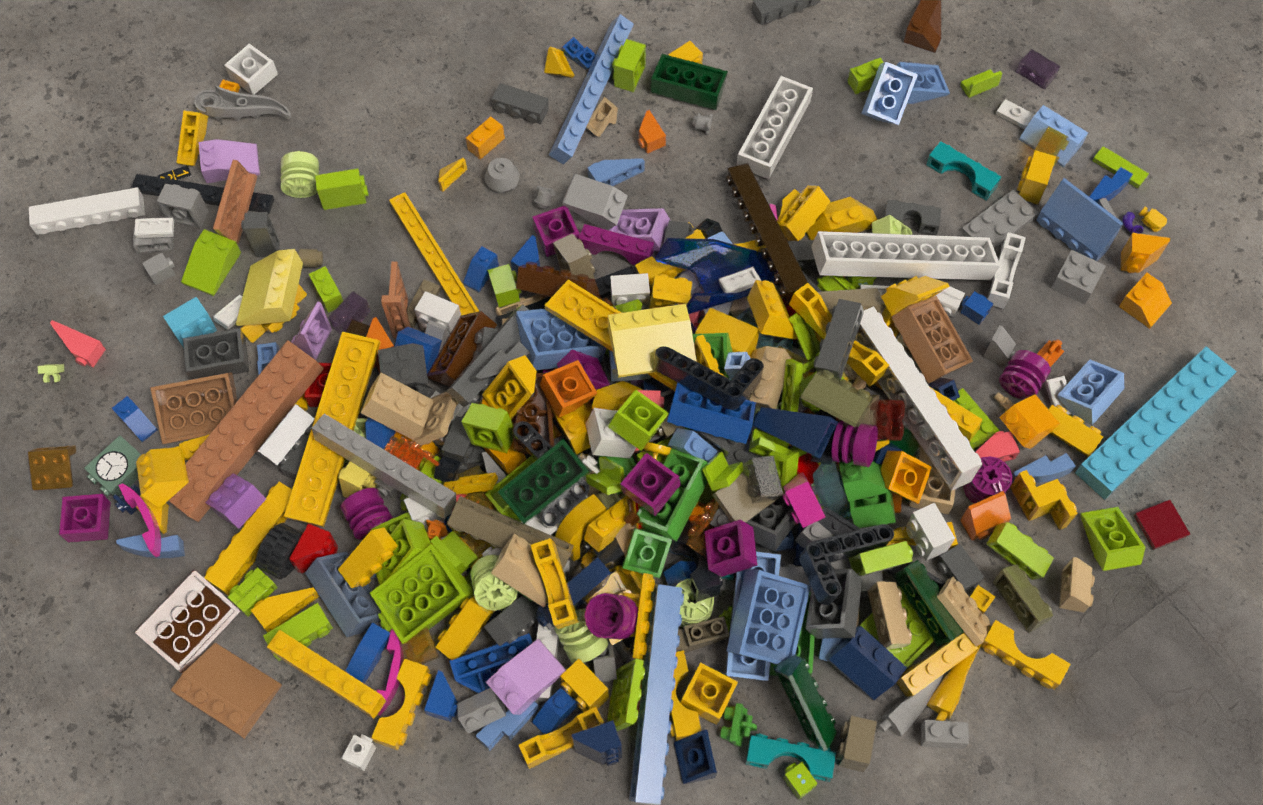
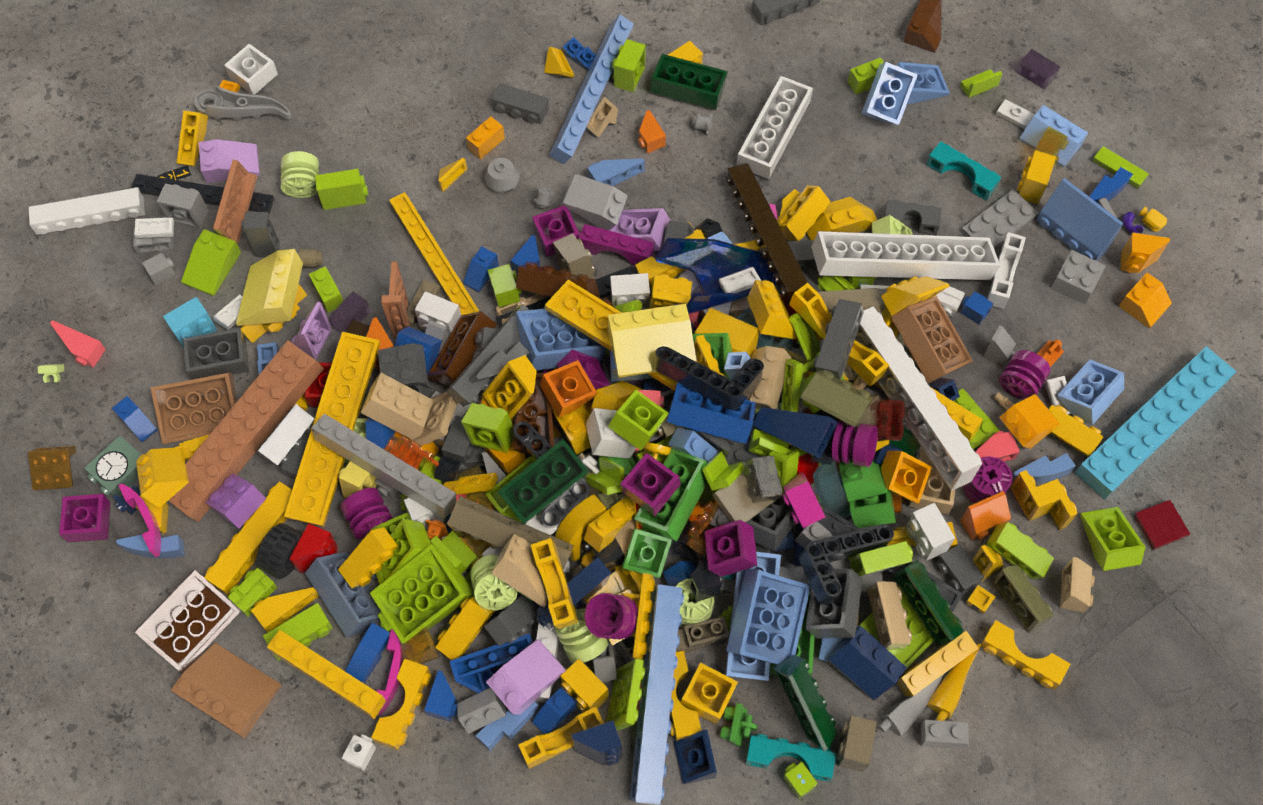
reddish brown hand [624,498,640,527] -> none
tan plate [937,577,991,646] -> none
none -> yellow slope [972,545,1004,583]

